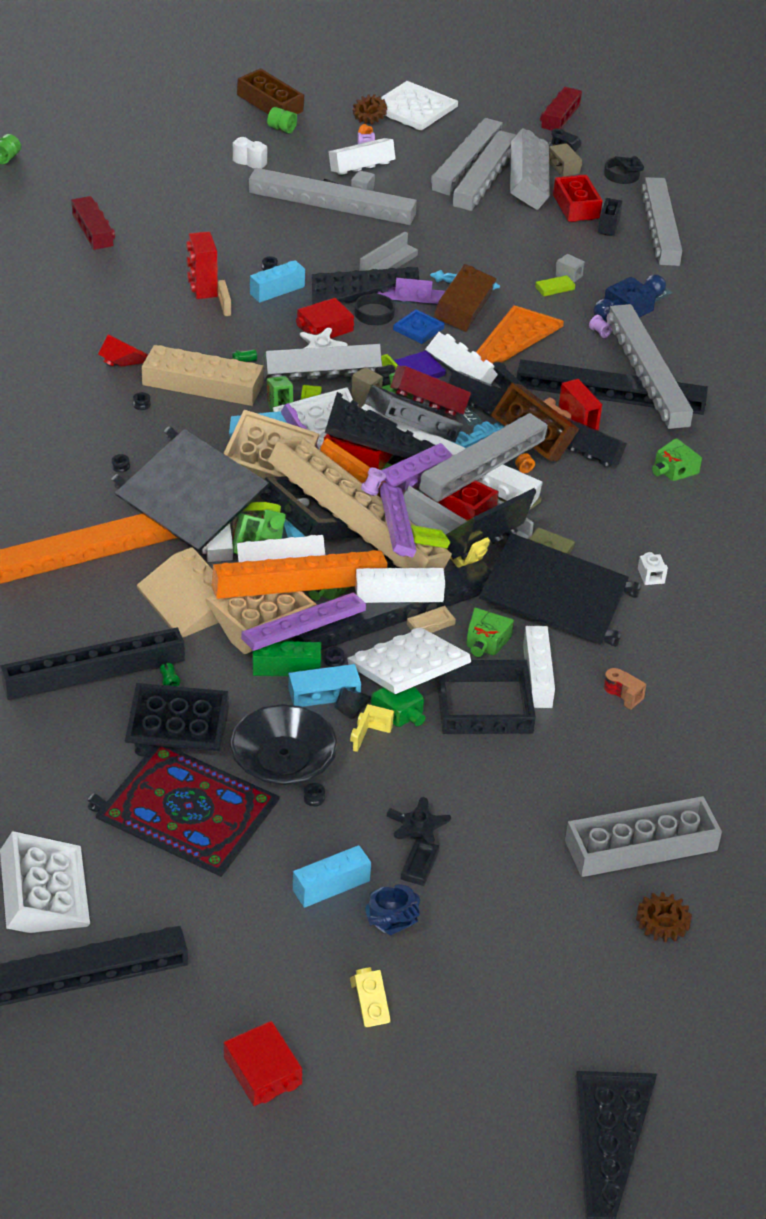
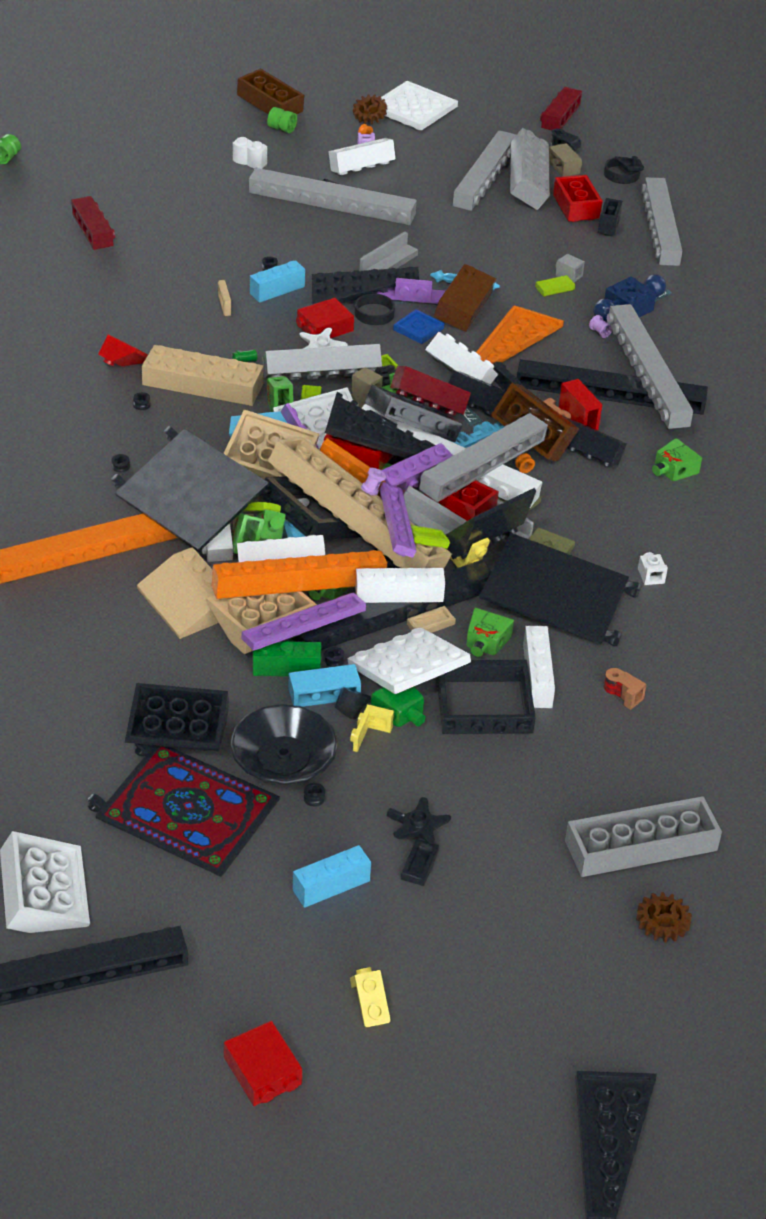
black brick [0,627,185,700] -> none
green pin [160,663,180,686] -> none
red brick [186,231,218,299] -> none
light grey brick [351,170,375,191] -> none
dark blue helmet [365,884,420,935] -> none
dark purple tile [394,351,446,378] -> none
light grey brick [431,118,503,195] -> none

